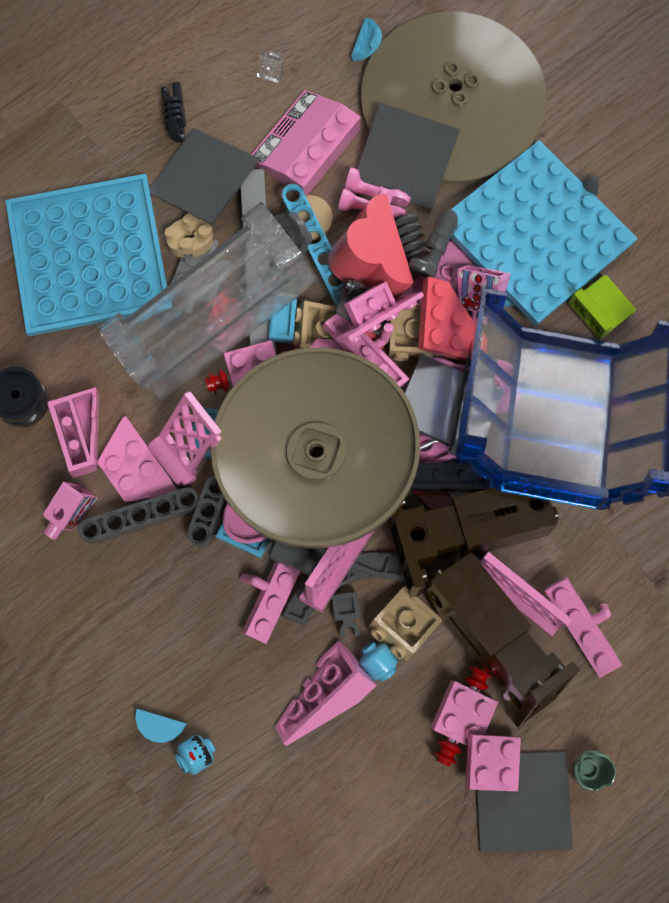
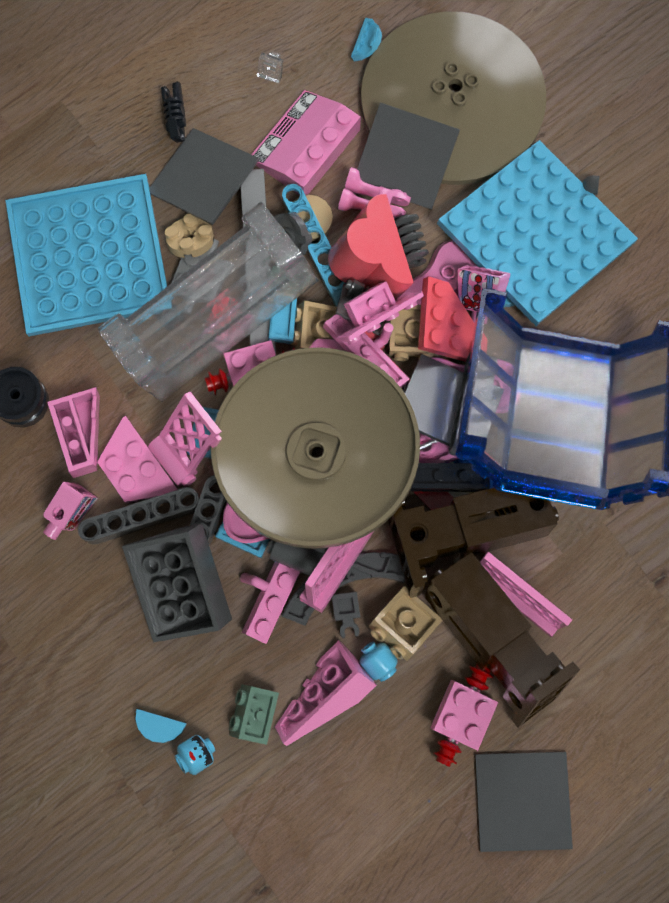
dark grey piece [408,209,458,278] -> none
bright pink plate [465,734,521,792] -> none
bright pink plate [545,576,622,678] -> none
lime bracket [568,275,636,340] -> none
sand green hair [572,750,617,792] -> none
none -> dark grey slope [122,523,232,643]
none -> sand green bracket [229,684,279,745]

